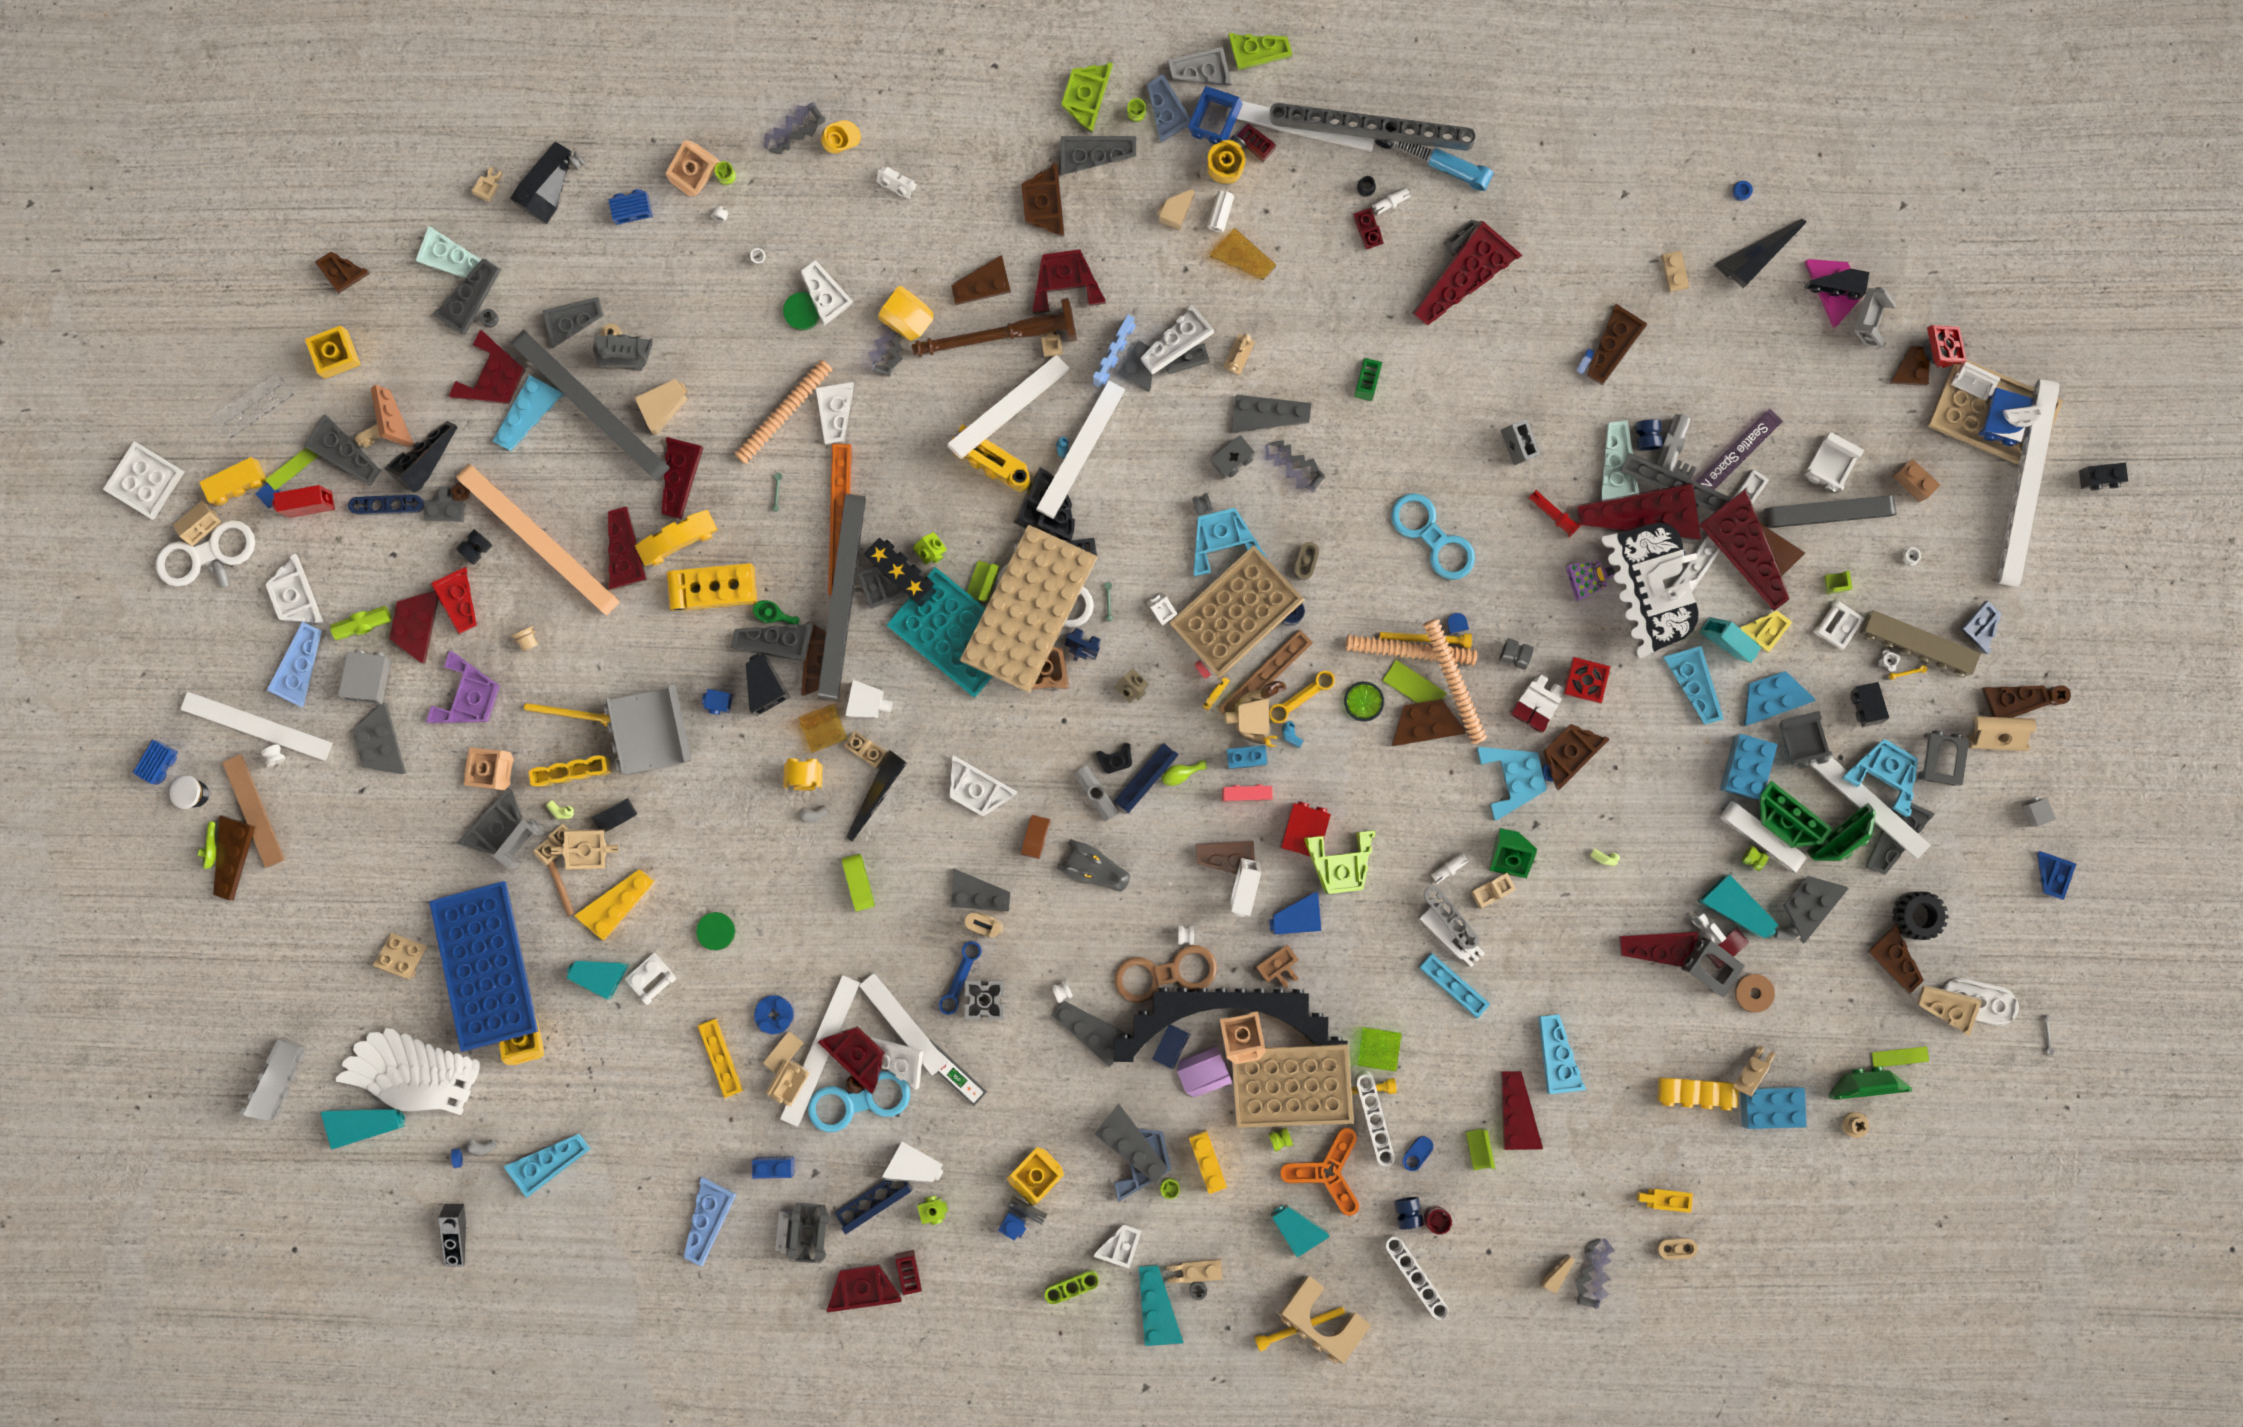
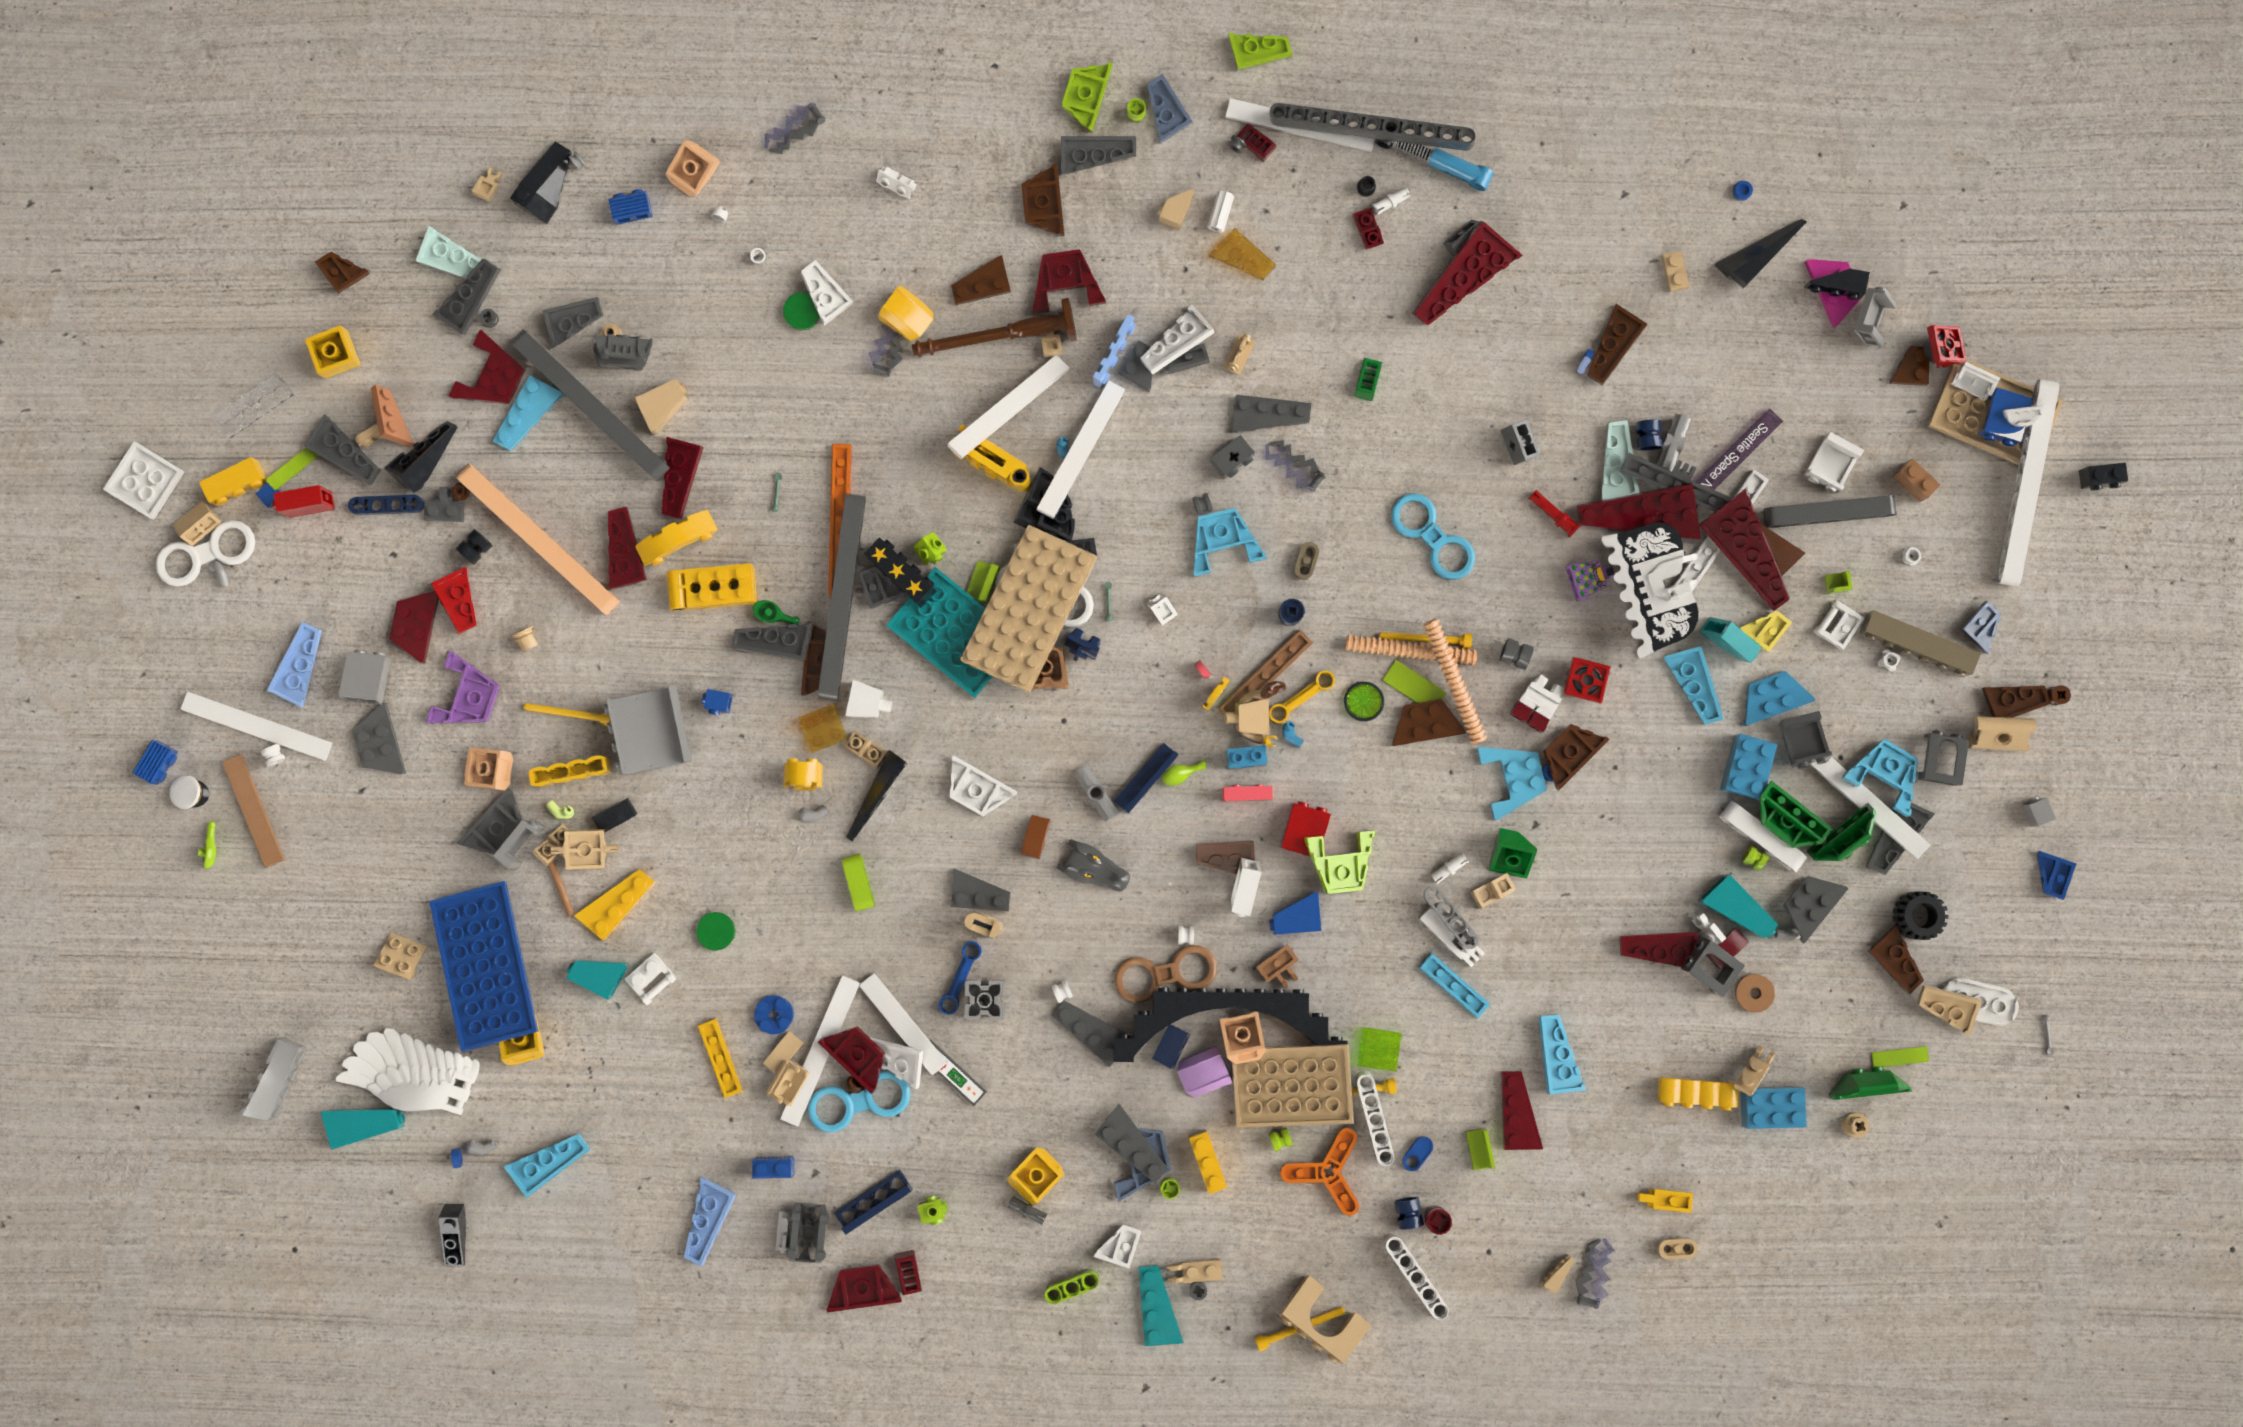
reddish brown wing [213,815,255,901] -> none
white wing [265,554,323,623] -> none
lime piece [330,606,392,641] -> none
lime wheel [714,161,736,185] -> none
light nougat piece [734,360,832,464] -> none
black slope [746,653,790,716] -> none
white wing [816,382,854,445] -> none
yellow cap [821,120,861,154] -> none
white slope [882,1142,944,1183] -> none
blue brick [998,1211,1026,1241] -> none
black piece [1096,742,1132,774] -> none
dark tan brick [1114,668,1149,703] -> none
light grey wing [1168,47,1231,85] -> none
tan plate [1169,545,1305,679] -> none
blue window [1188,86,1243,145] -> none
yellow brick [1207,140,1246,184] -> none
teal slope [1271,1205,1330,1258] -> none
blue tile [1447,613,1469,634] -> none
yellowish green arm [1590,848,1620,866] -> none
black brick [1850,682,1889,728] -> none
yellow hinge [1888,665,1927,680] -> none

